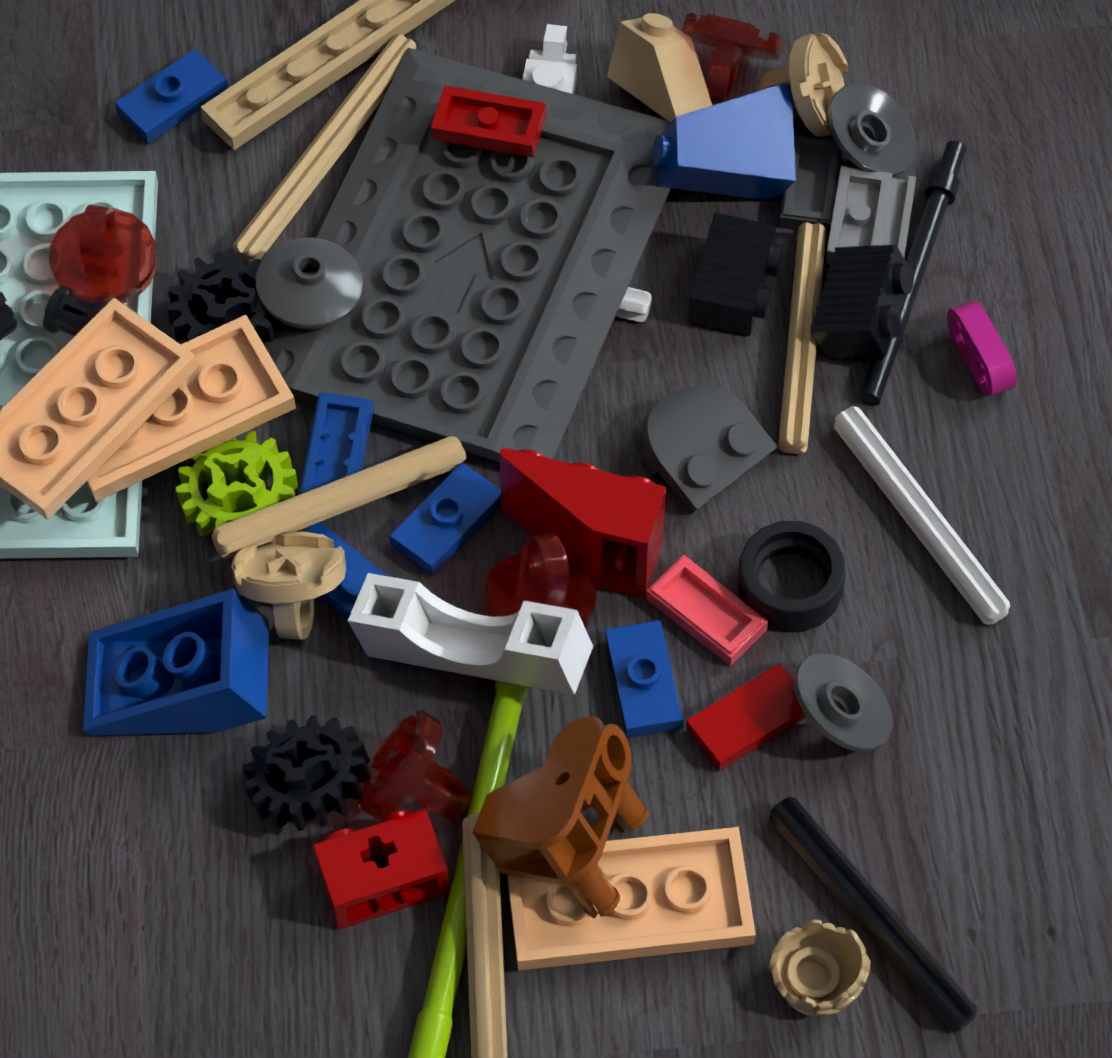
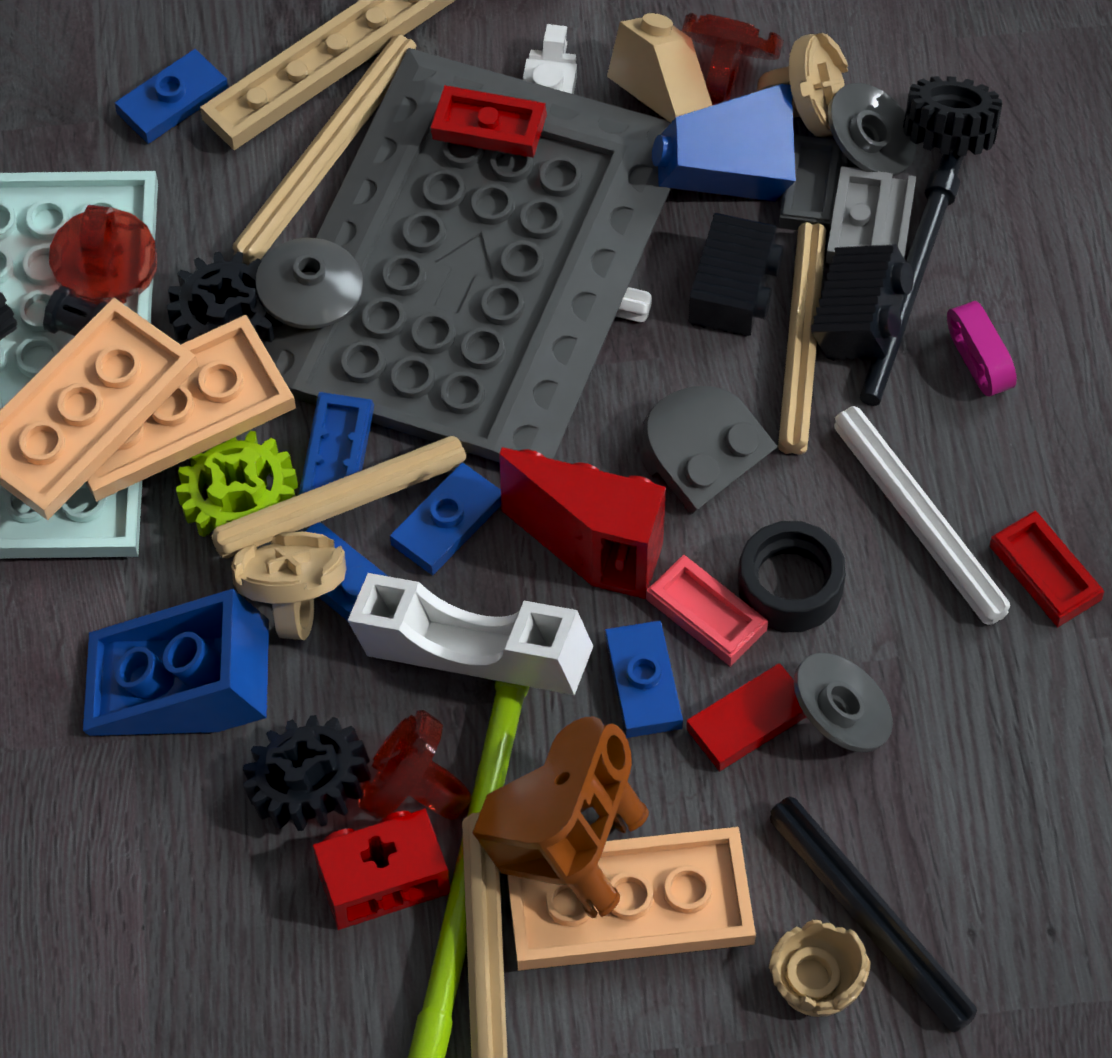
clear red tile [483,531,597,629] -> none
none -> black tyre [903,76,1002,156]
none -> red tile [989,510,1105,628]

